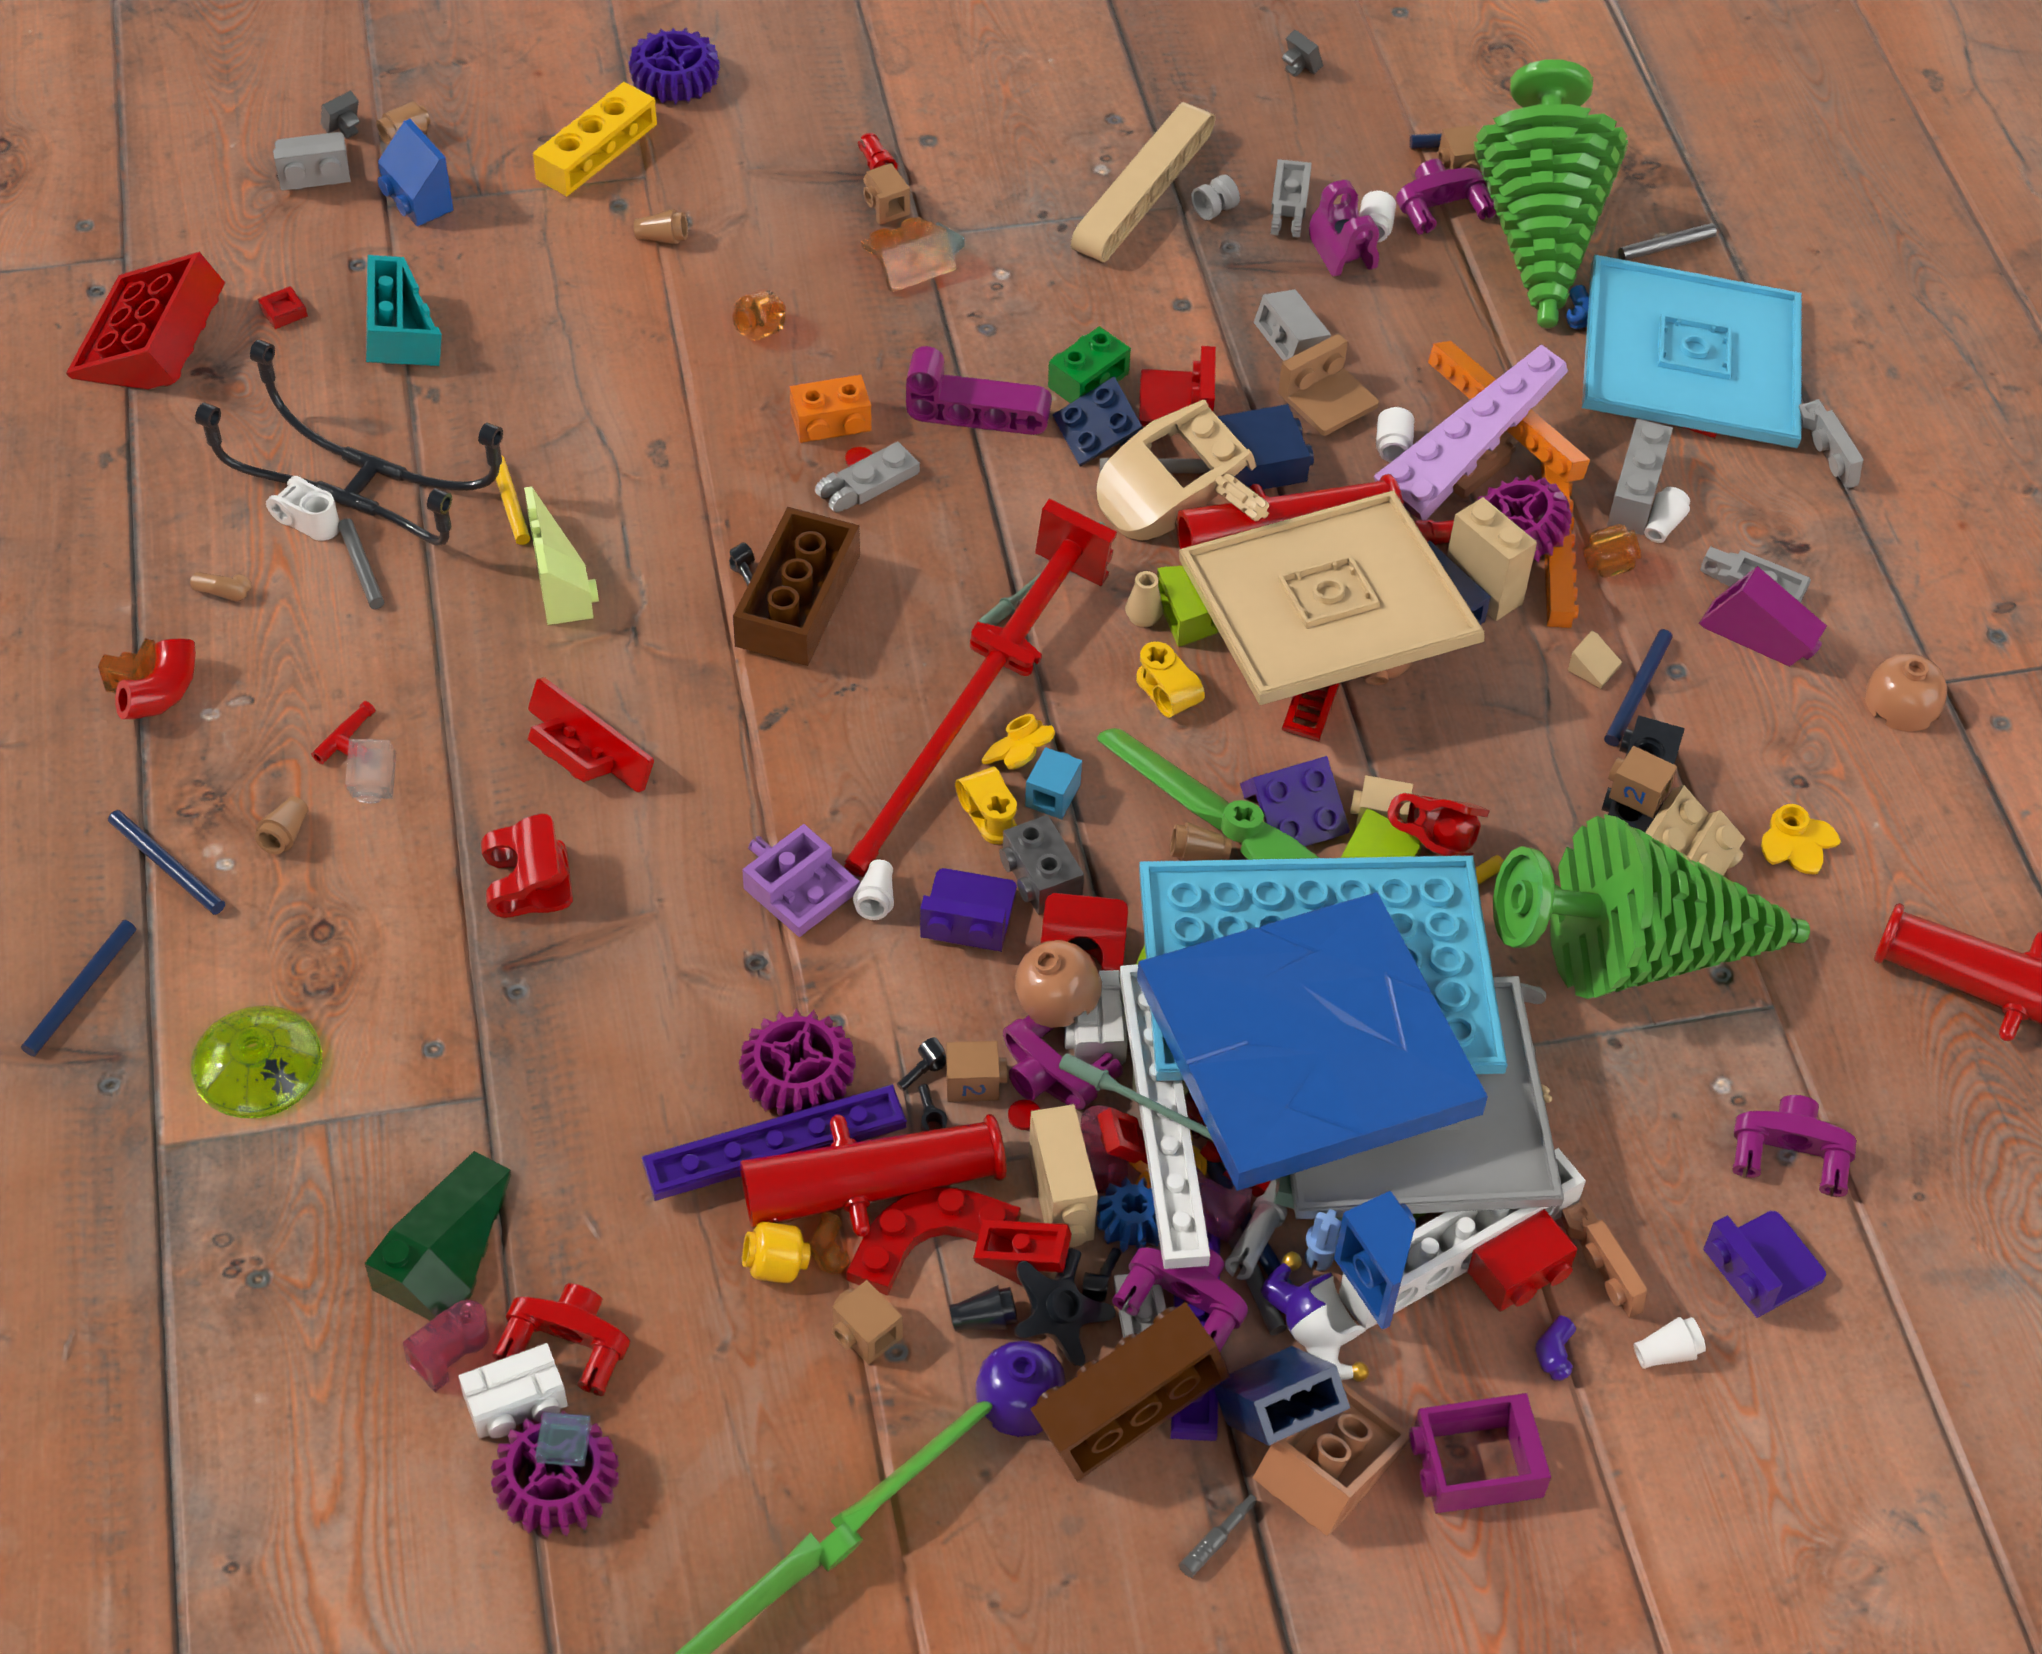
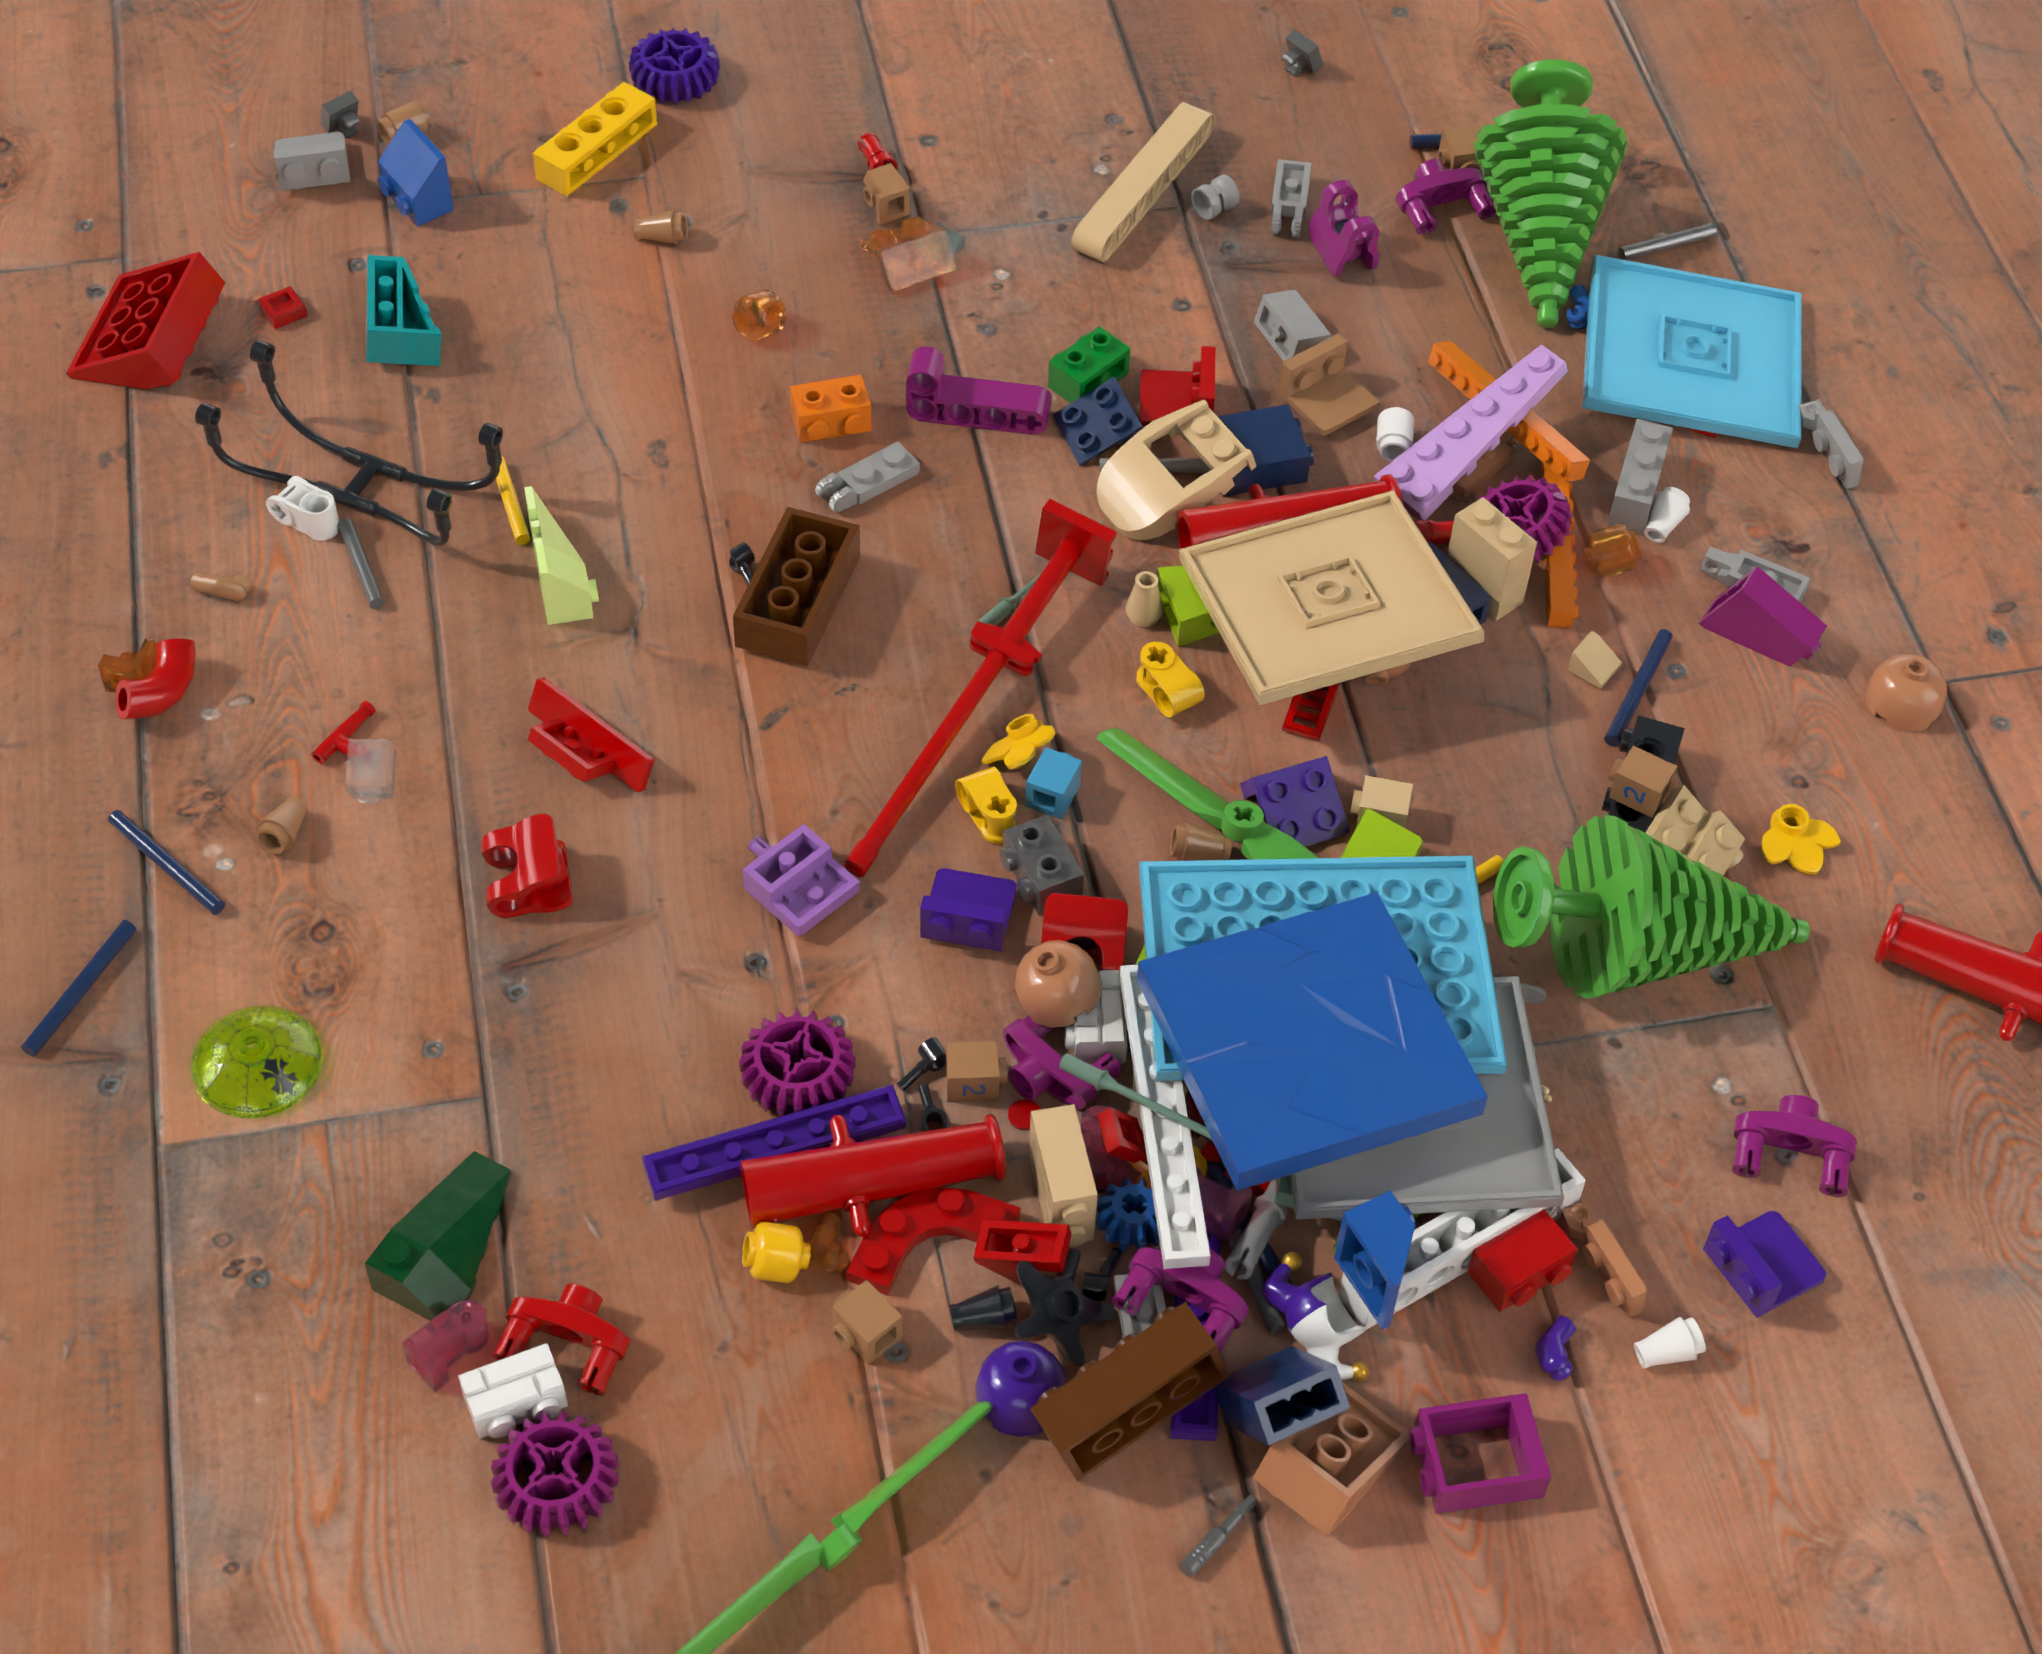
clear light blue tile [536,1412,591,1466] -> none
red piece [845,447,873,466] -> none
white cone [853,859,894,920] -> none
tan axle [1215,473,1269,521] -> none
light blue axle [1305,1209,1341,1271] -> none
white brick [1359,191,1396,243] -> none
red piece [1388,793,1490,856] -> none

